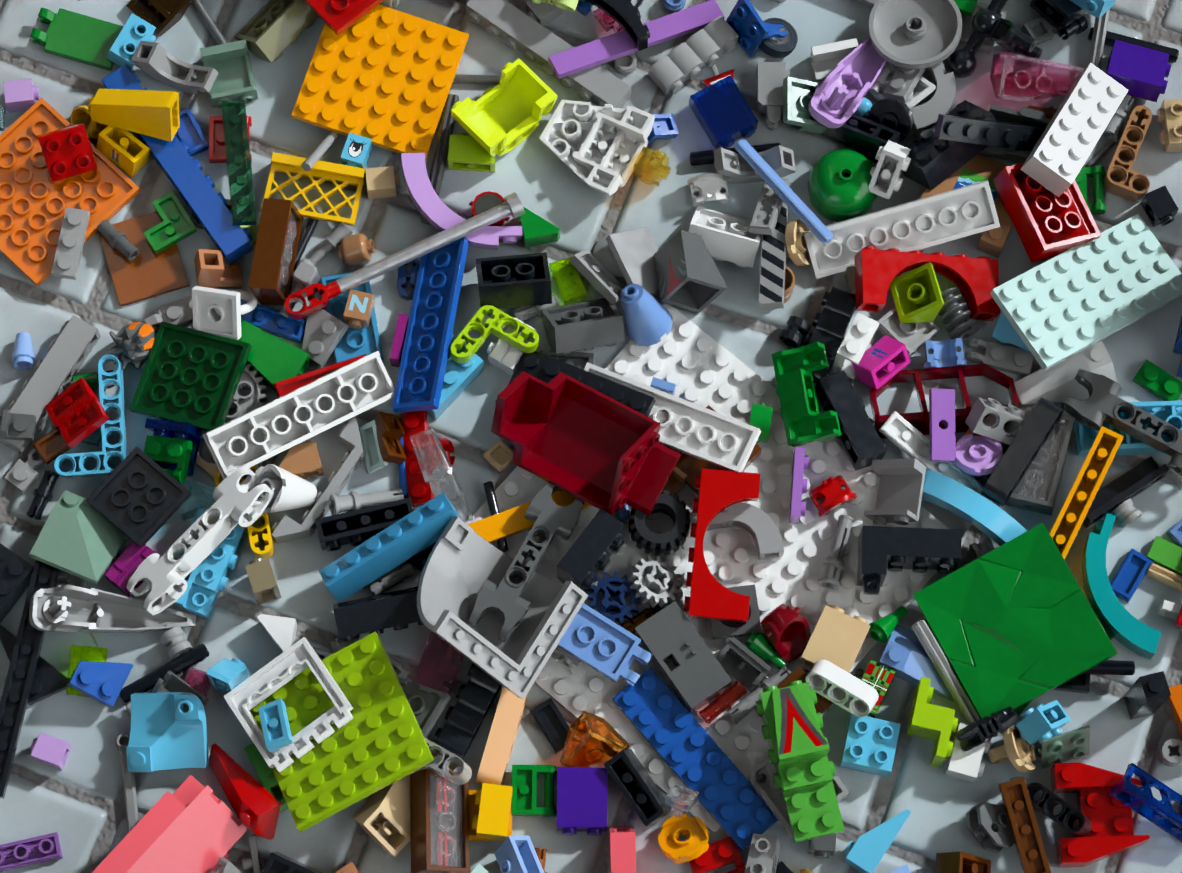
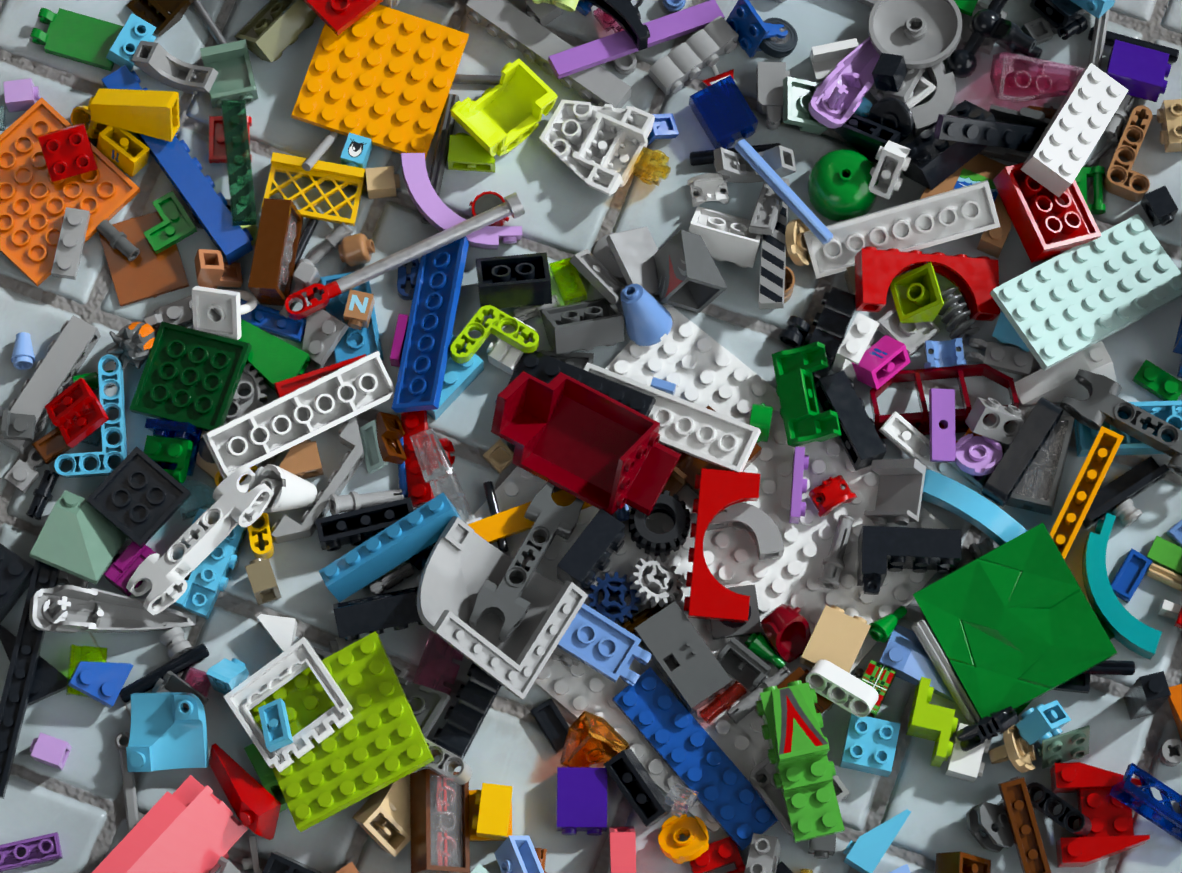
blue tile [177,107,209,157] -> none
light nougat beam [476,687,529,785] -> none
green plate [512,765,557,817] -> none
green slope [518,207,560,248] -> none
none -> black brick [872,53,908,92]

